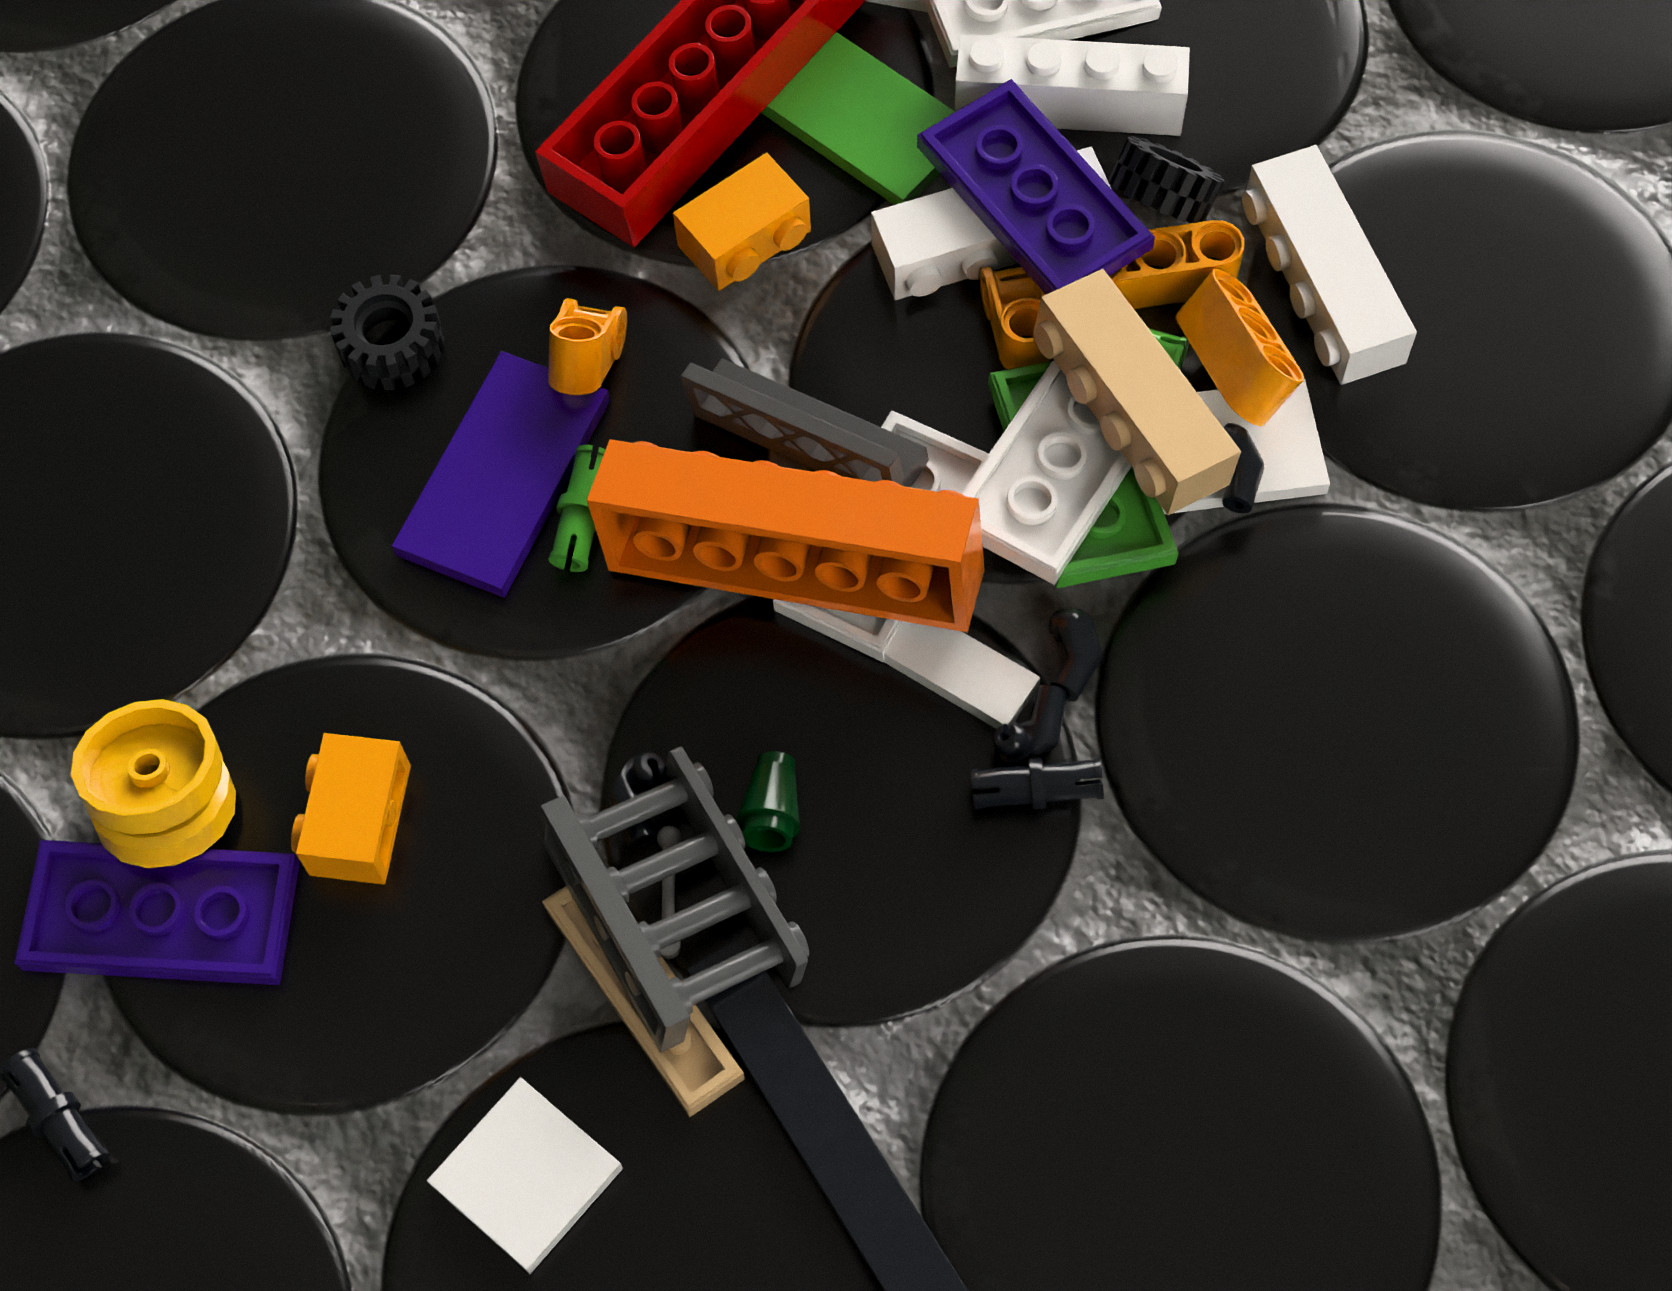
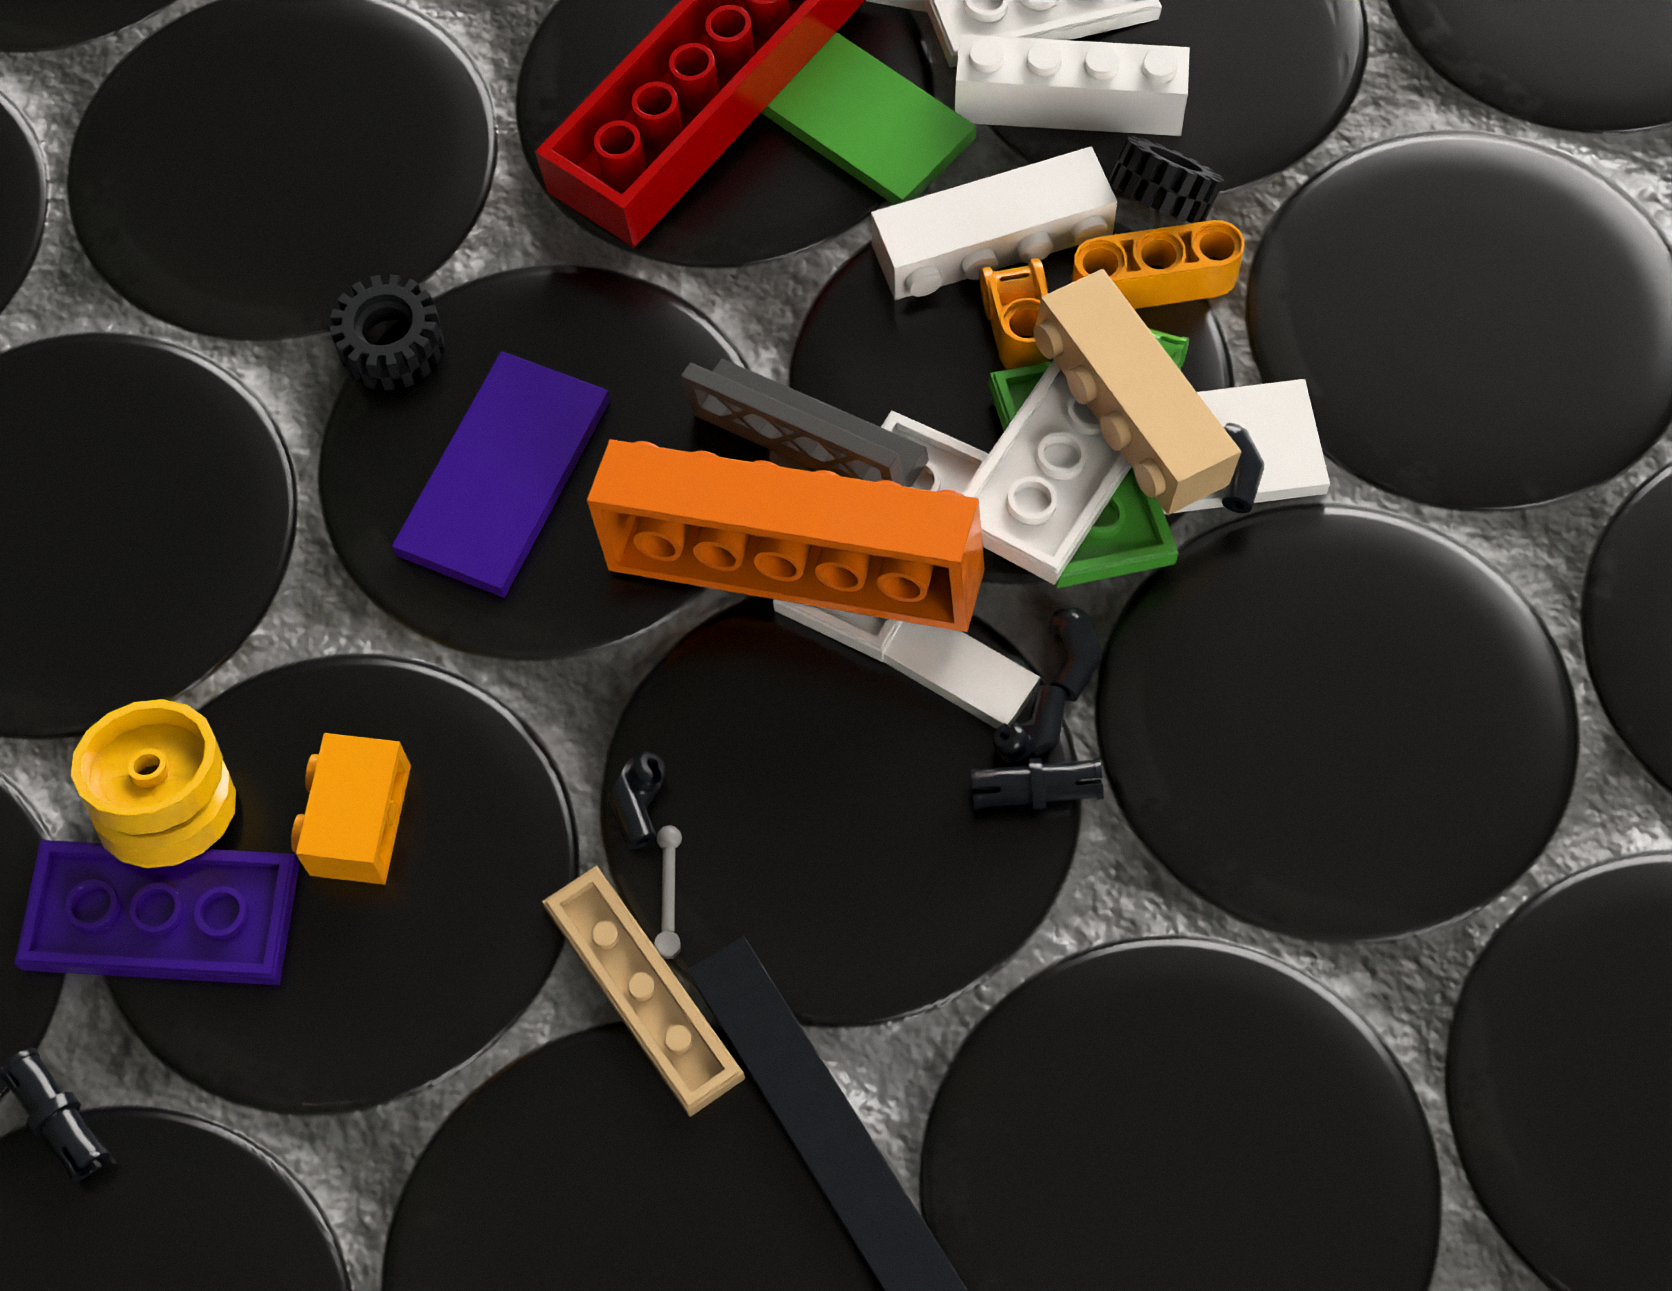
white tile [427,1077,623,1274] -> none
dark grey fence [538,746,809,1053] -> none
light orange piece [548,298,627,395] -> none
bright green pin [548,445,606,572] -> none
light orange brick [673,152,811,292] -> none
dark green cone [736,751,800,852] -> none
dark purple tile [917,79,1155,294] -> none
light orange beam [1175,269,1304,427] -> none
white brick [1242,145,1417,385] -> none

